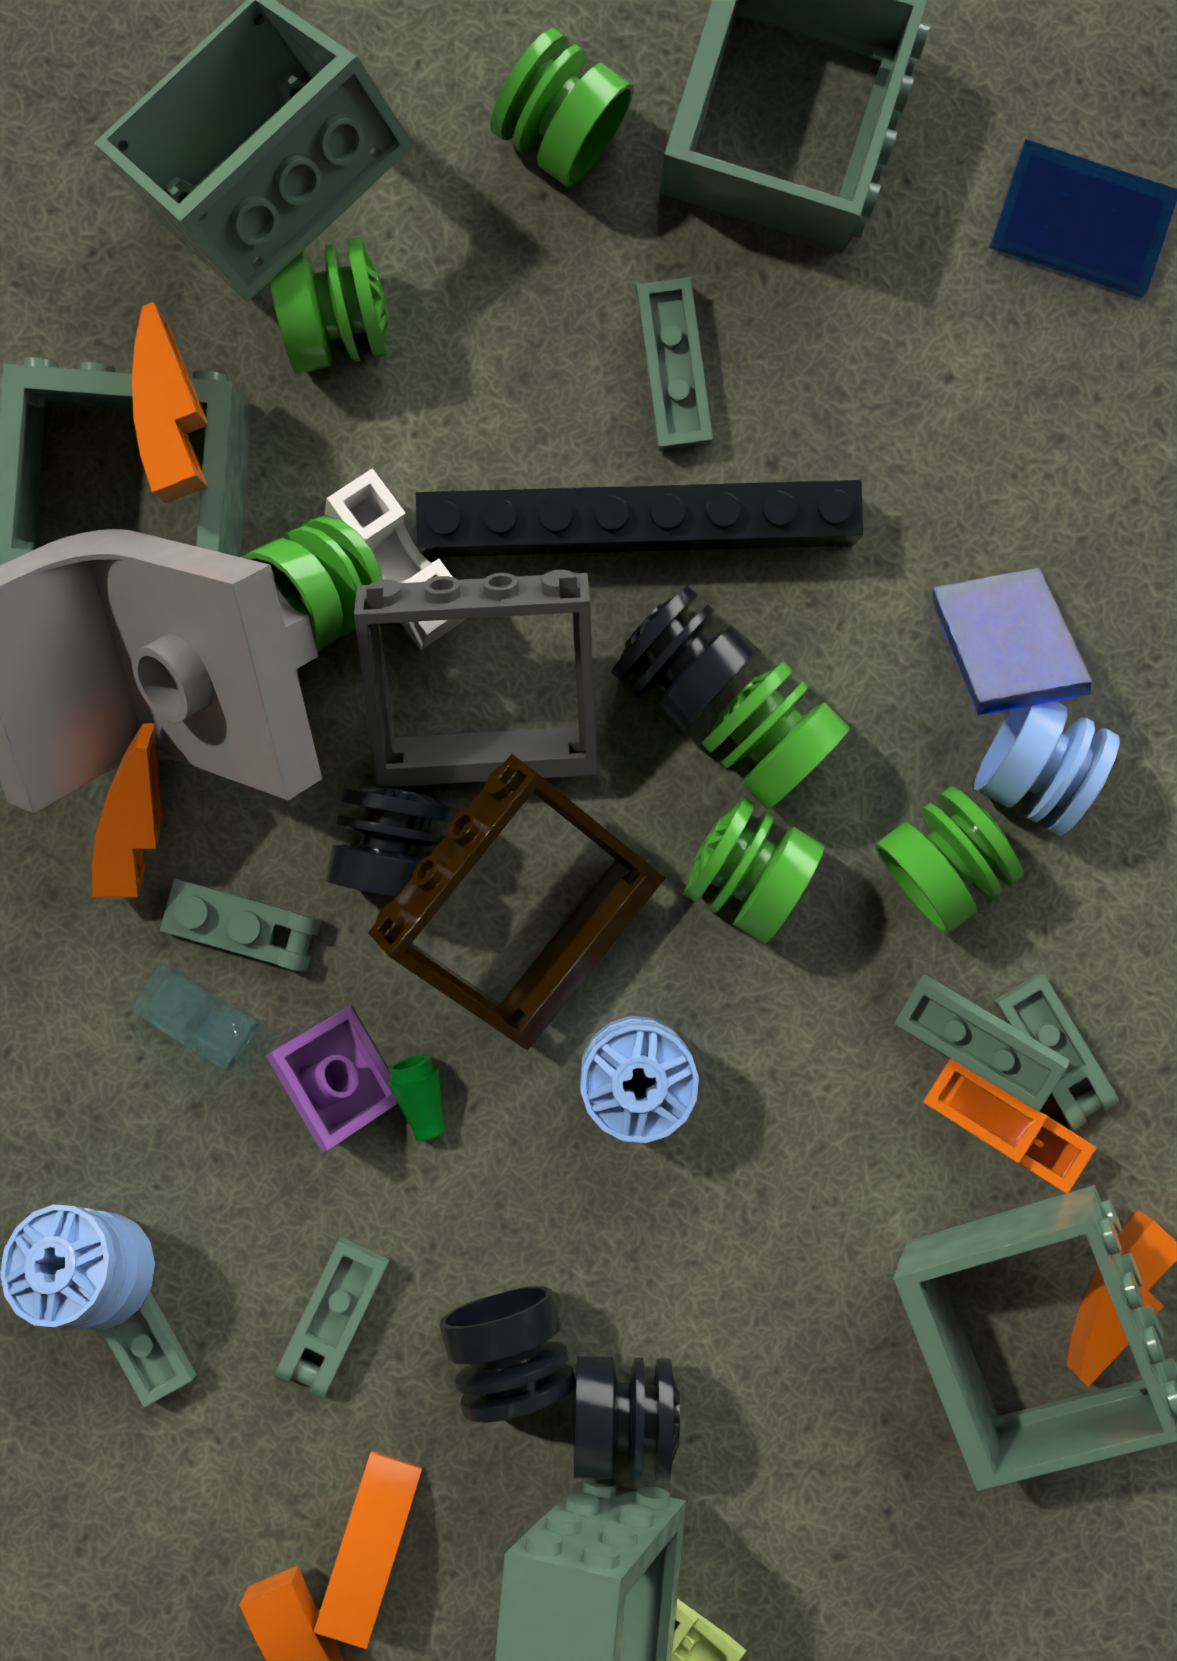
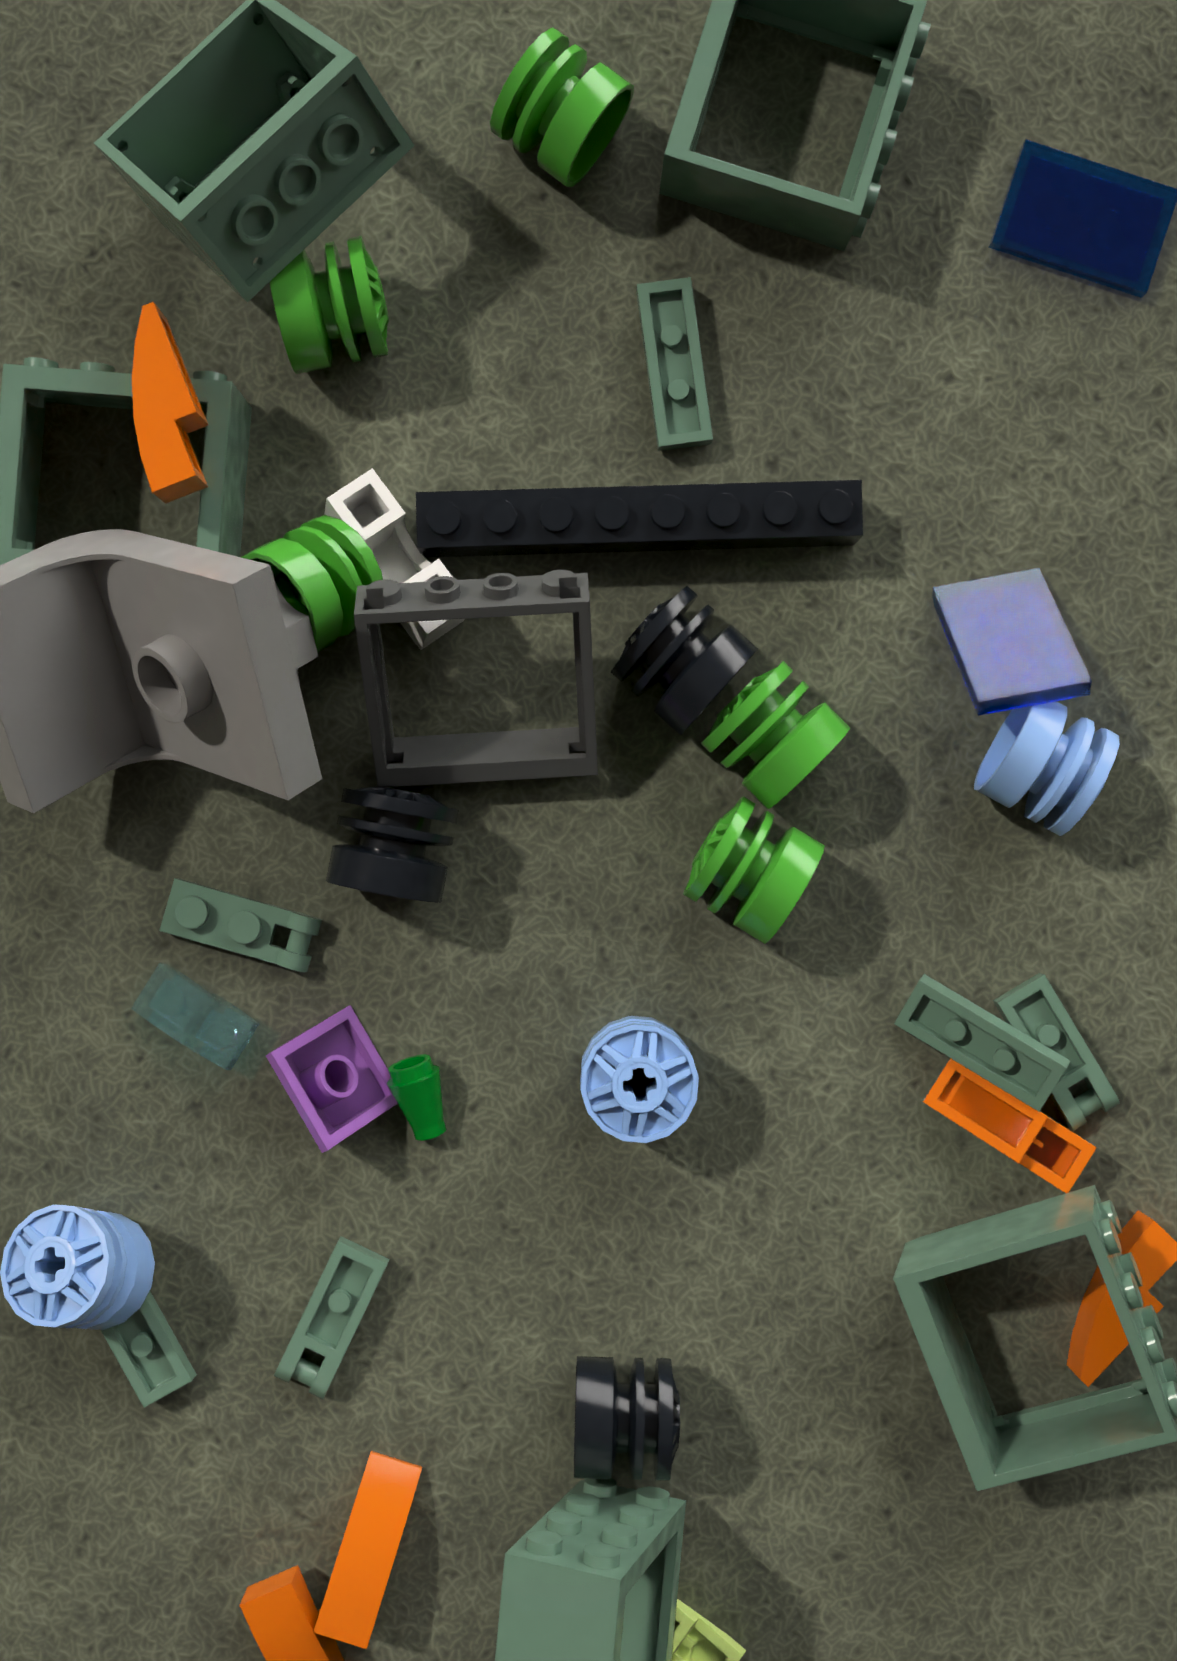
orange slope [92,723,163,897] -> none
dark brown window [368,753,665,1051] -> none
black wheel [440,1286,576,1423] -> none
bright green wheel [874,786,1024,935] -> none

